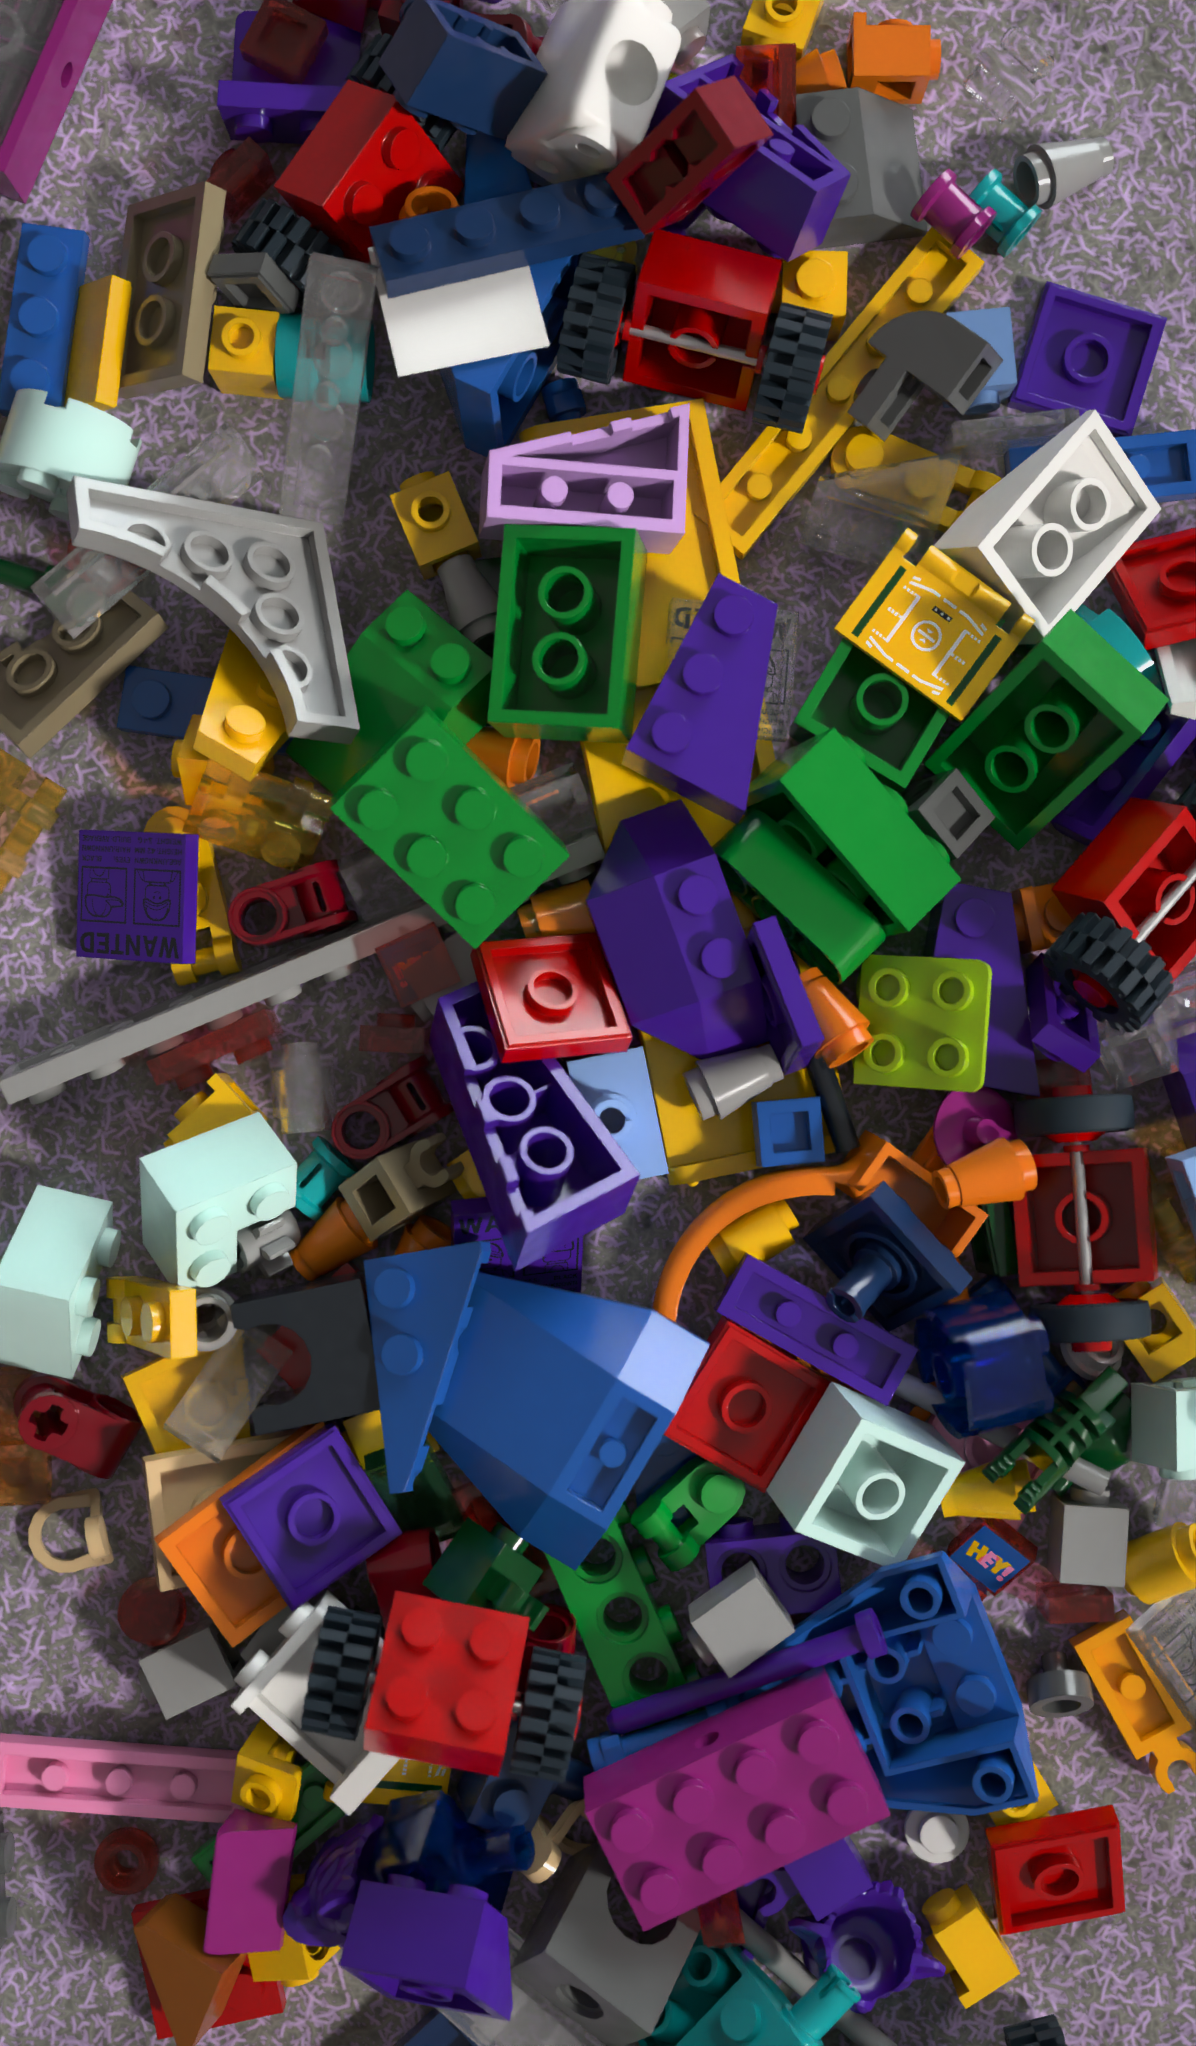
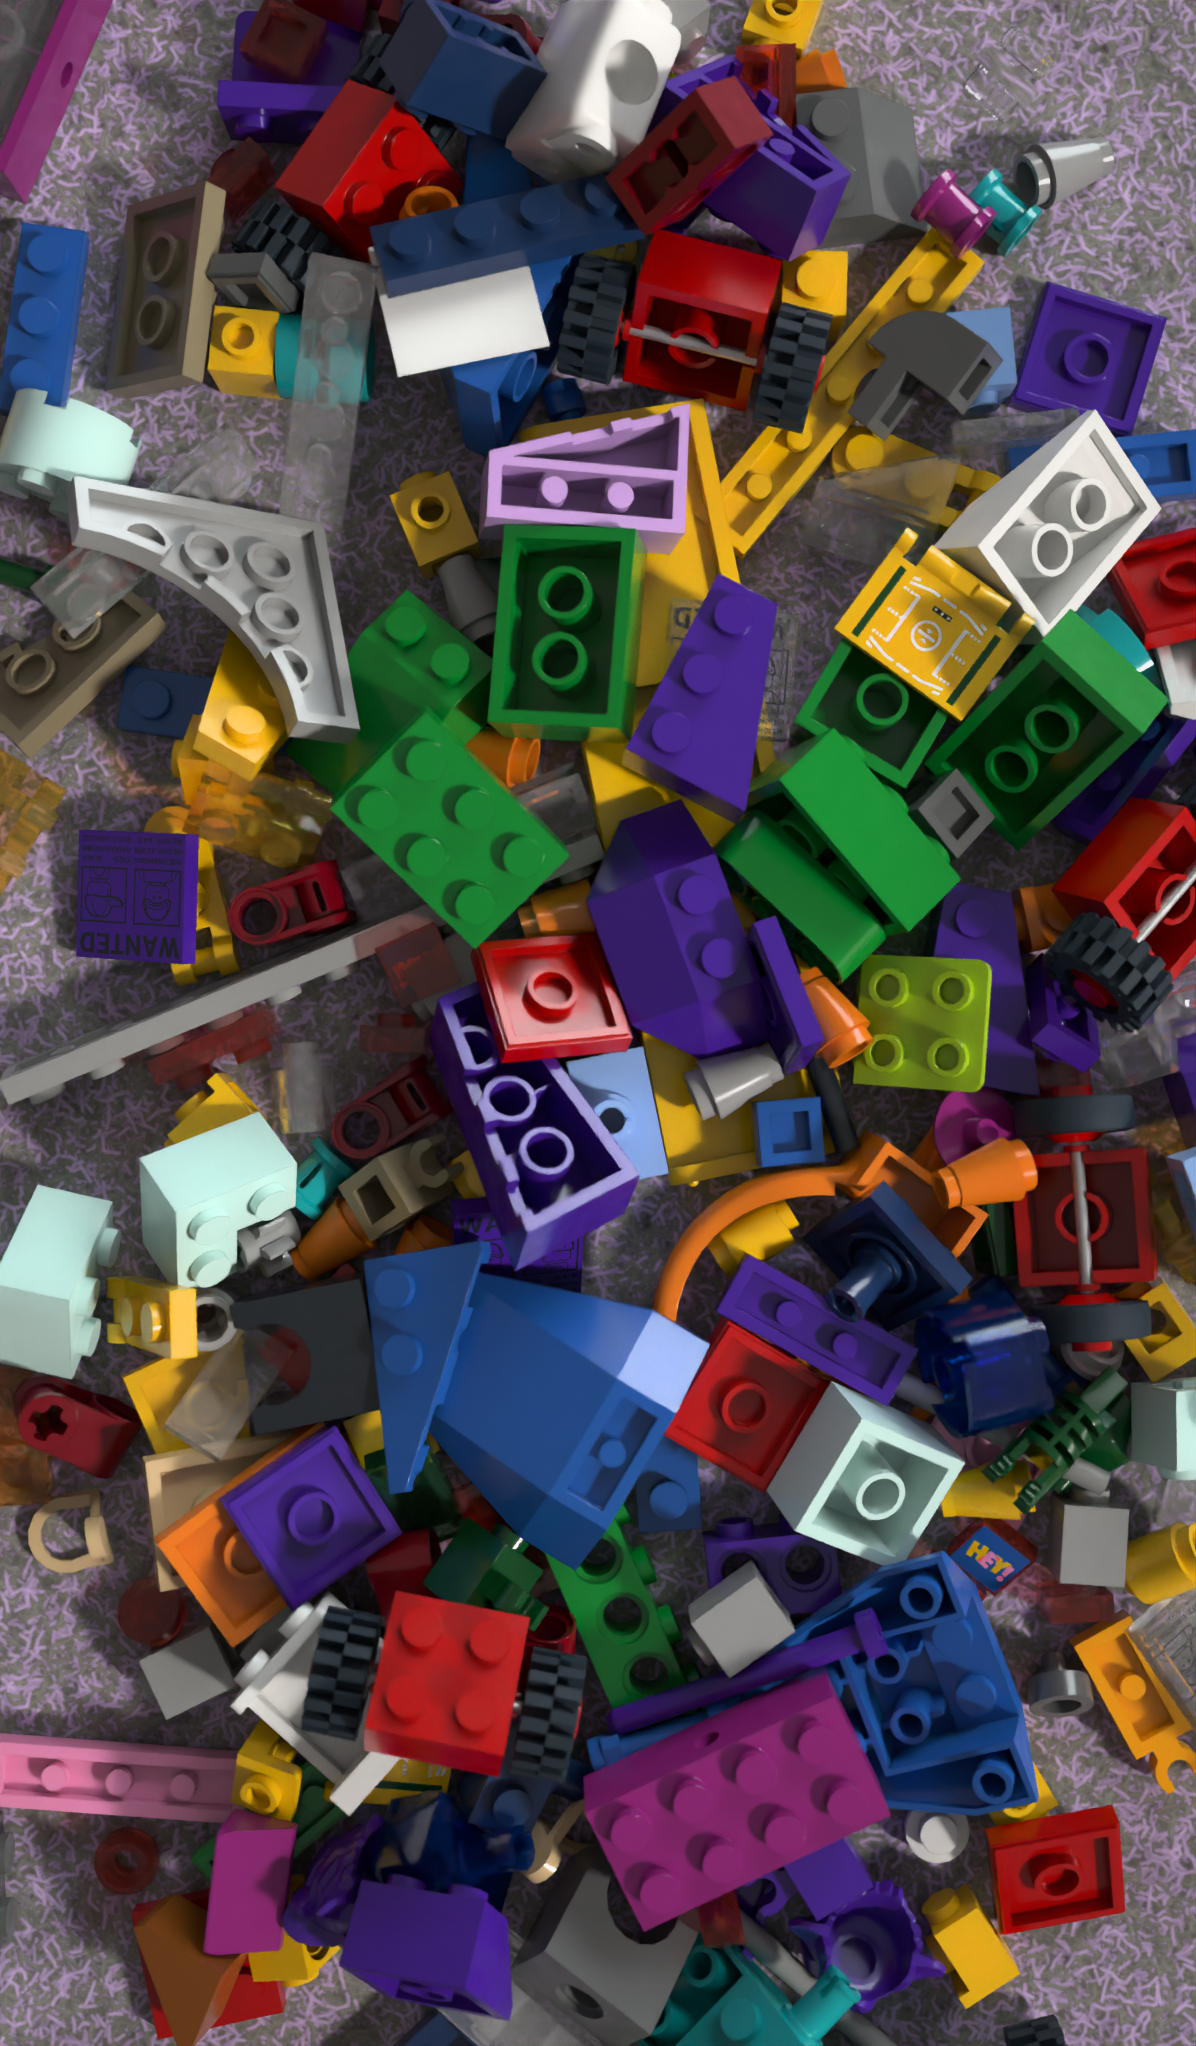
yellow tile [64,275,132,411] -> none
green plate [630,1455,745,1572] -> none
orange brick [846,12,941,104] -> none

